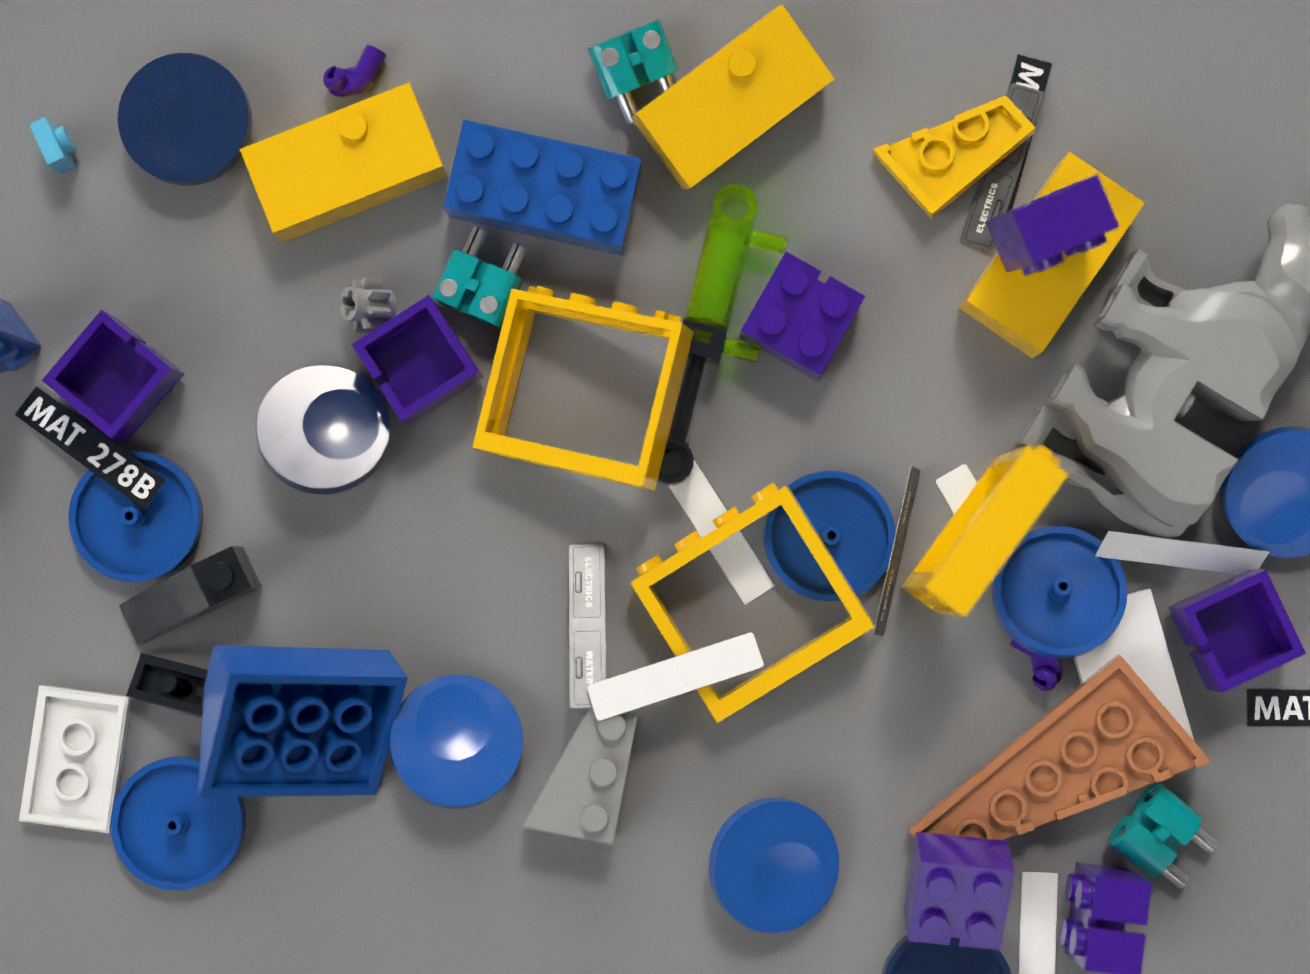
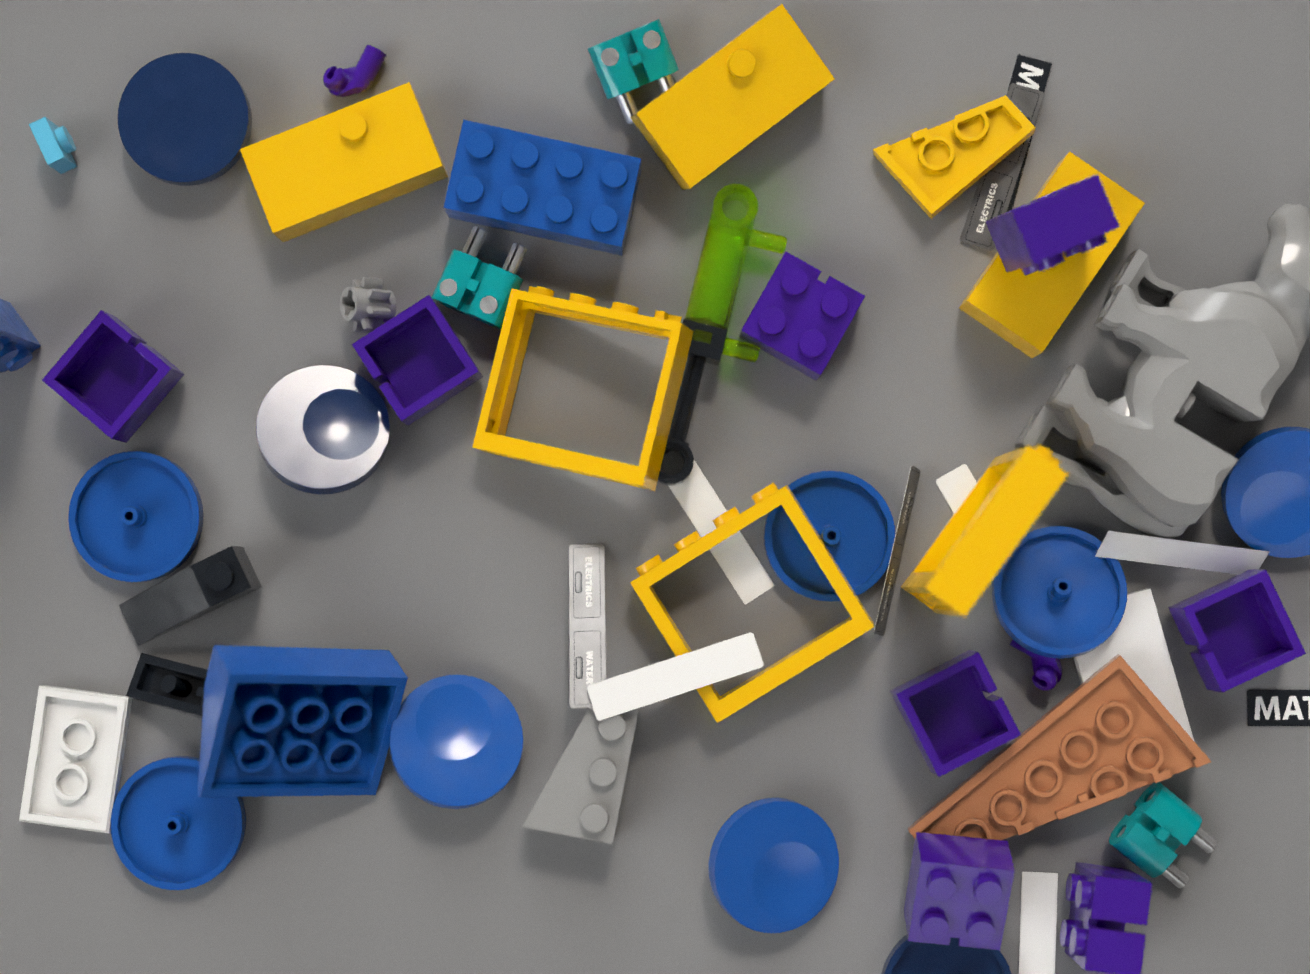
black sticker [15,386,166,510] -> none
none -> dark purple piece [890,650,1021,777]

